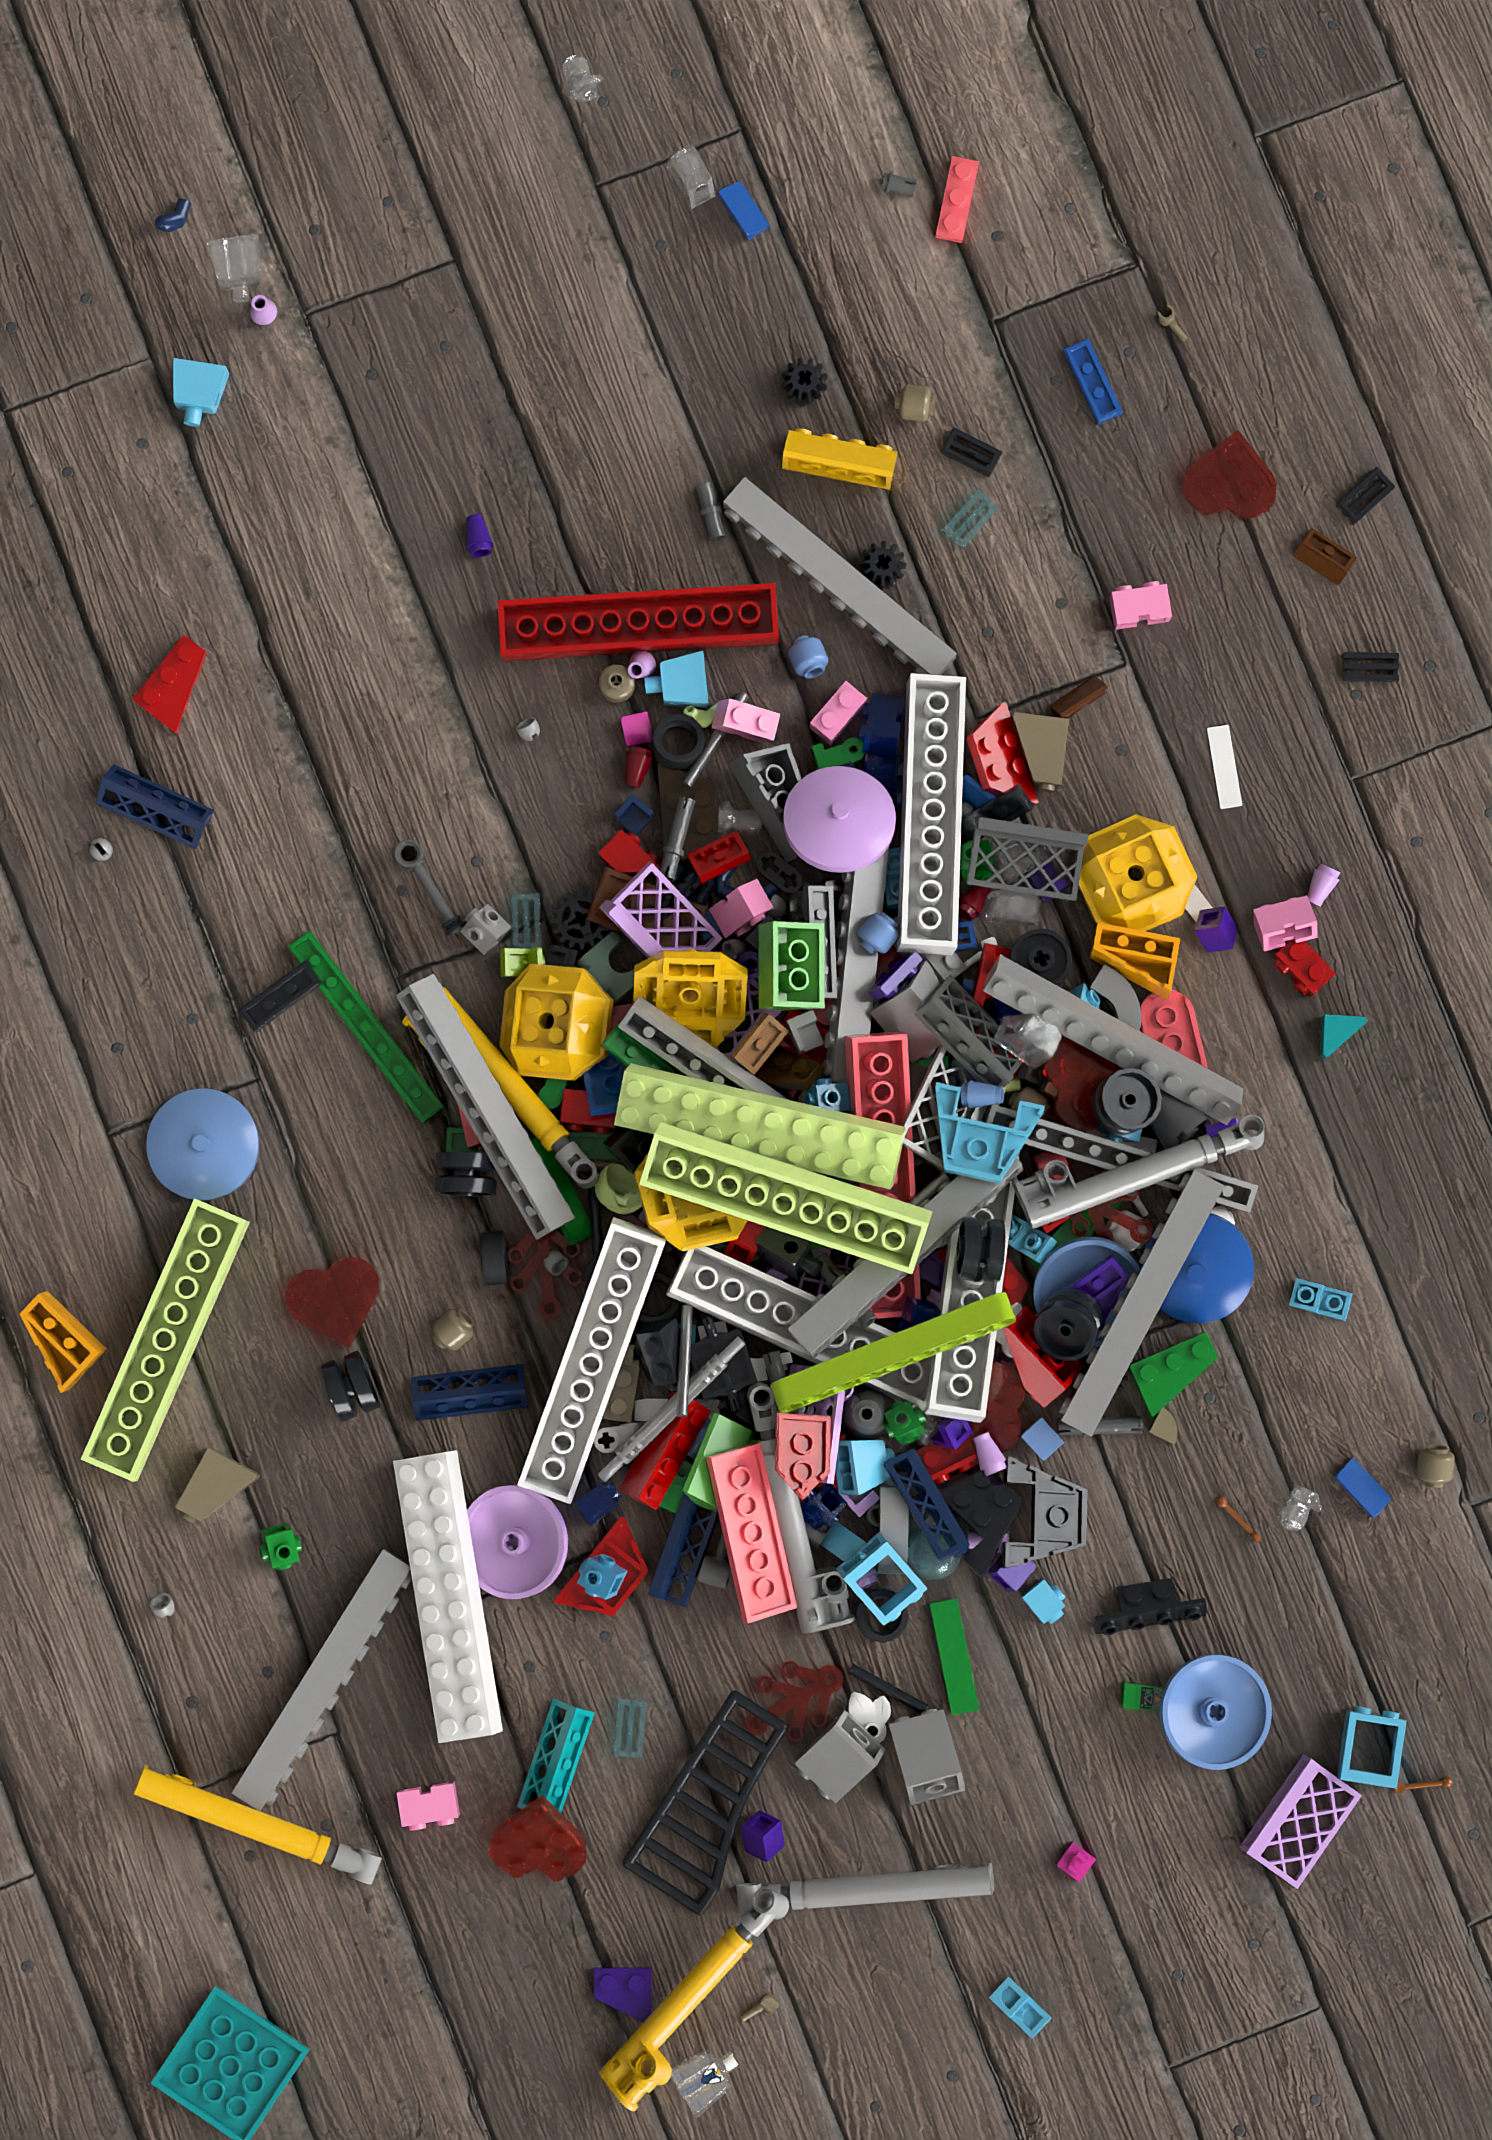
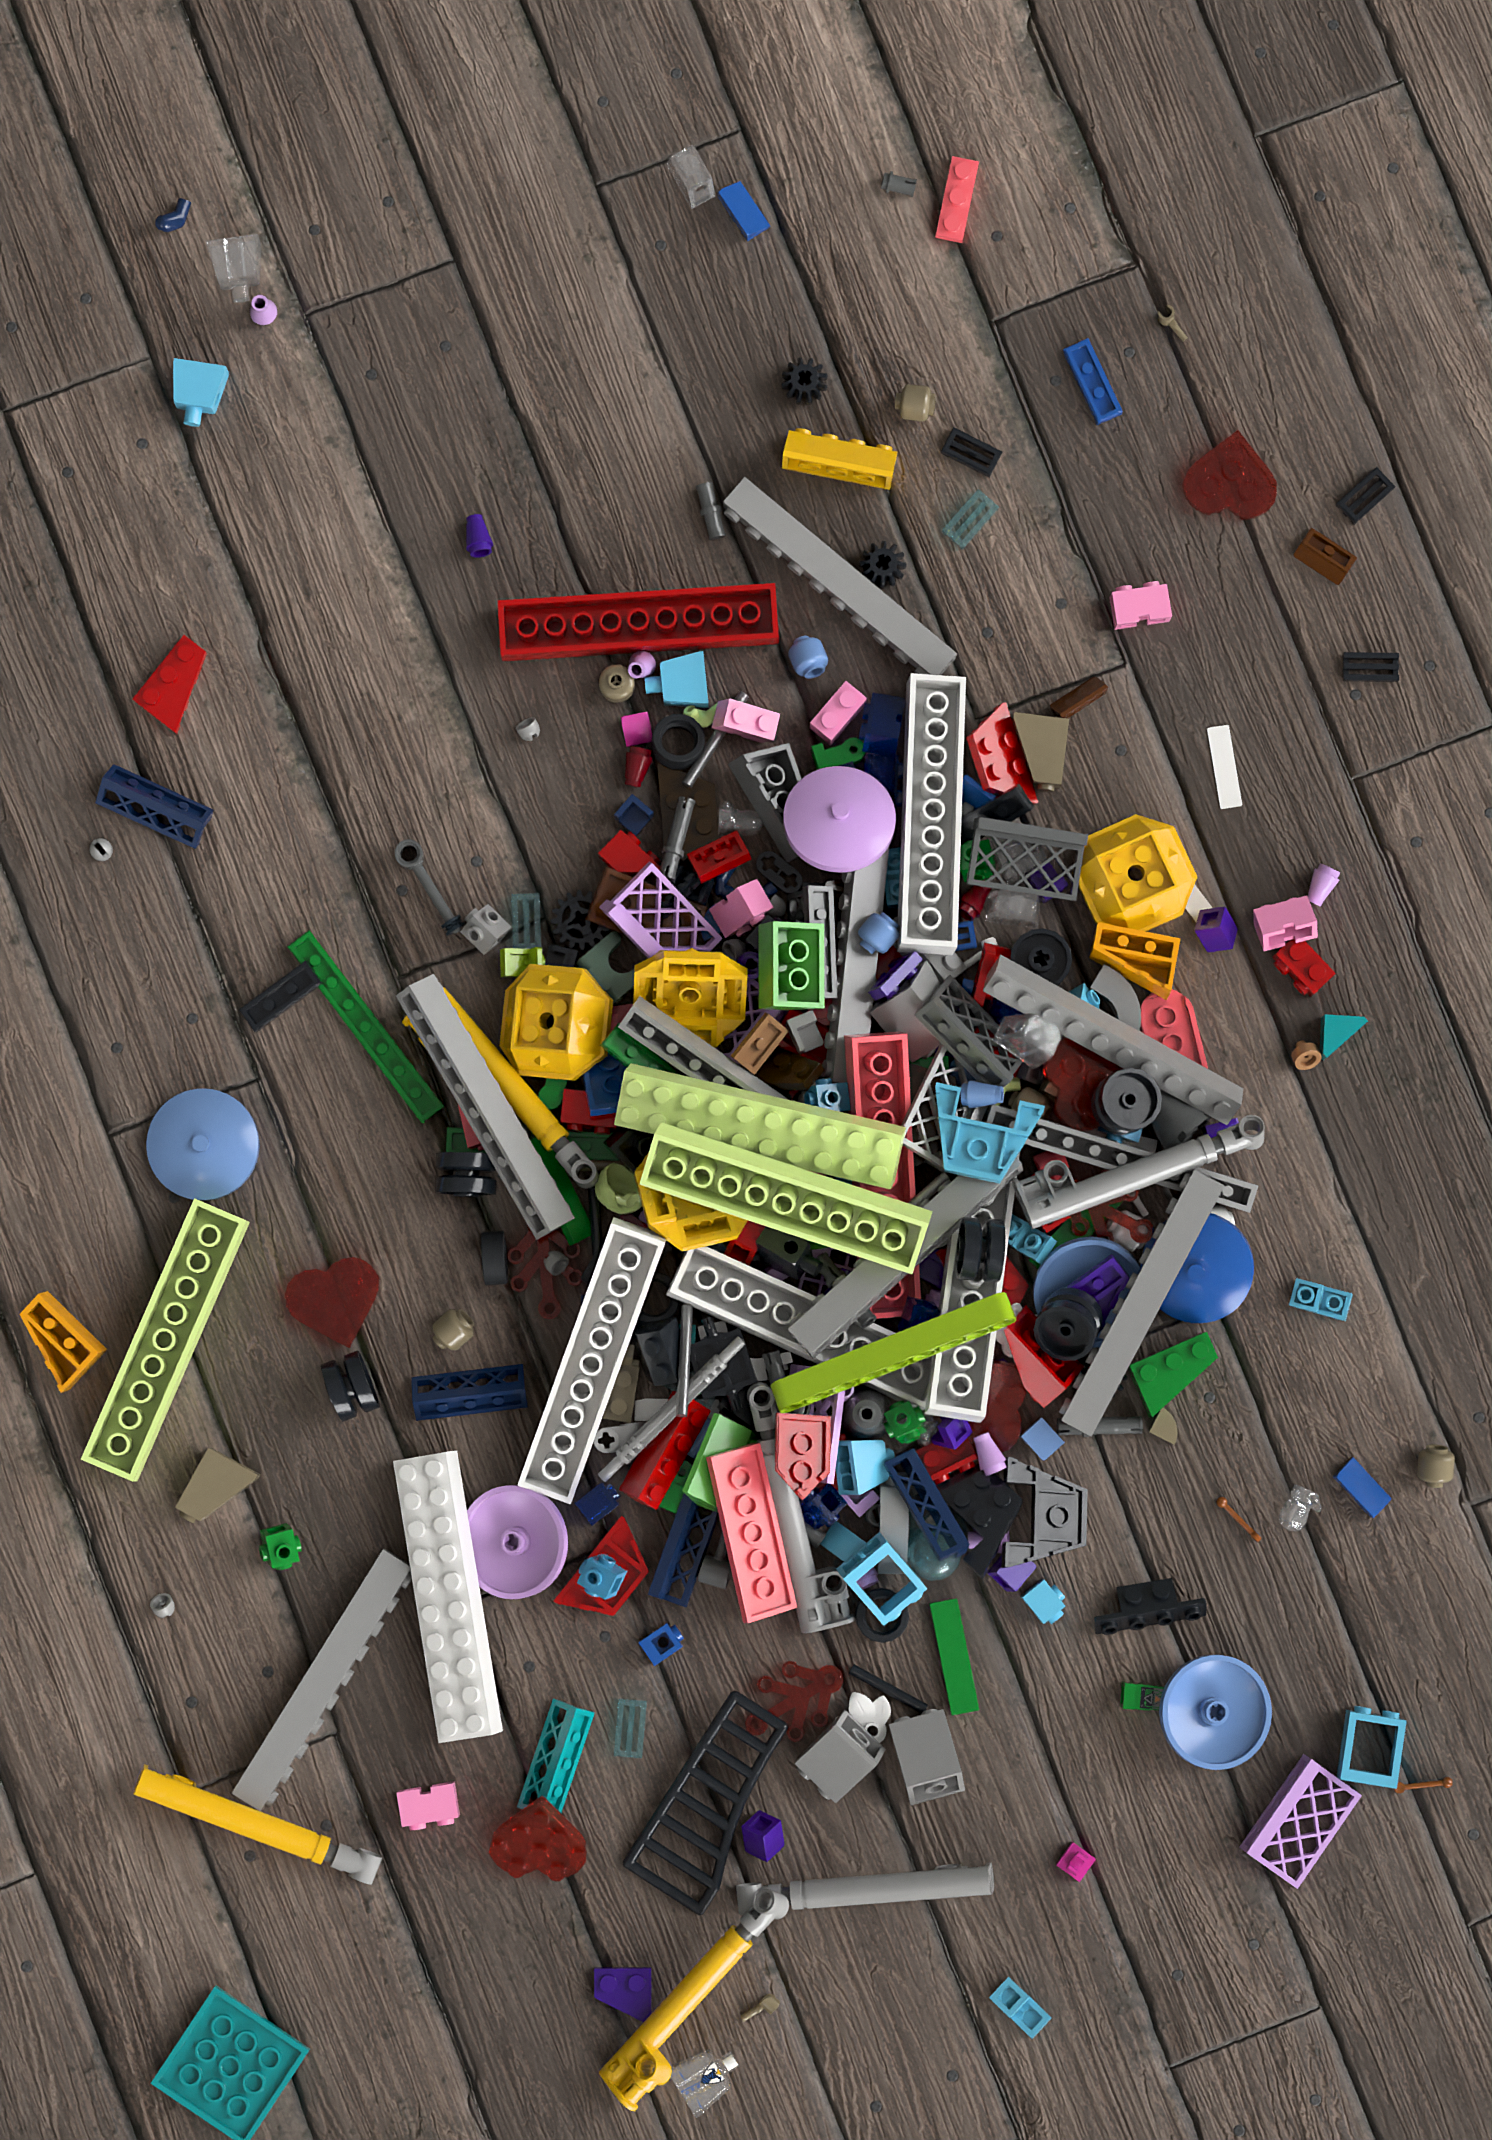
clear animal [561,55,603,102] -> none
none -> blue brick [639,1623,684,1666]
none -> medium nougat tile [1291,1041,1322,1070]

